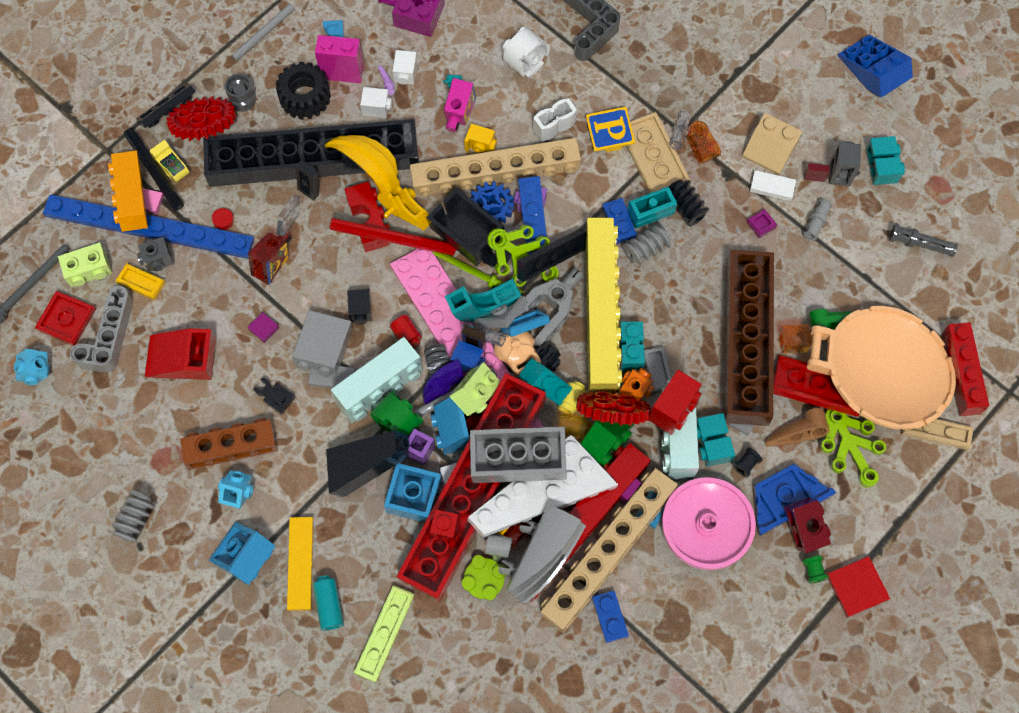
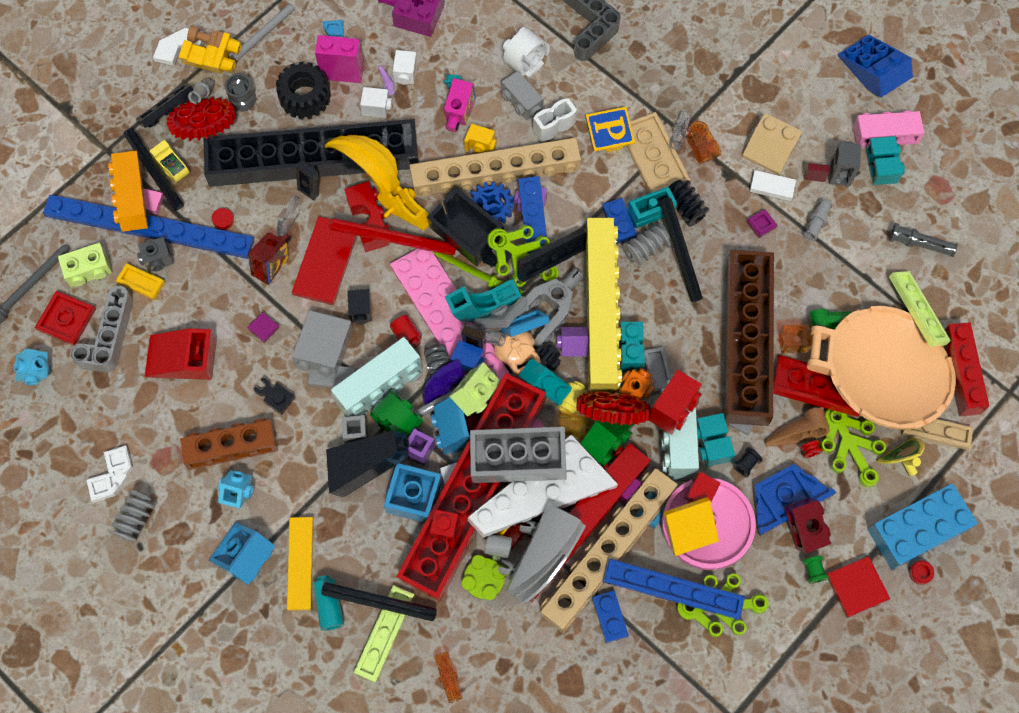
none -> white tile [86,445,133,503]
none -> white tile [153,28,204,66]
none -> yellow hips [178,25,242,74]
none -> light grey axle [188,77,215,104]
none -> red tile [292,216,357,306]
none -> black axle [321,582,437,621]
none -> light grey brick [342,415,368,444]
none -> clear orange pin [434,652,463,703]
none -> light grey brick [501,71,544,120]
none -> medium lavender brick [557,327,589,356]
none -> blue tile [602,559,745,620]
none -> black axle [660,198,703,302]
none -> yellow tile [663,497,719,556]
none -> lime plant [677,574,769,637]
none -> red brick [684,472,721,503]
none -> red bush [800,440,823,459]
none -> bright pink brick [853,110,924,147]
none -> dark azure brick [868,483,978,570]
none -> shield [876,438,925,476]
none -> yellowish green tile [889,271,951,347]
none -> red tile [909,560,934,585]

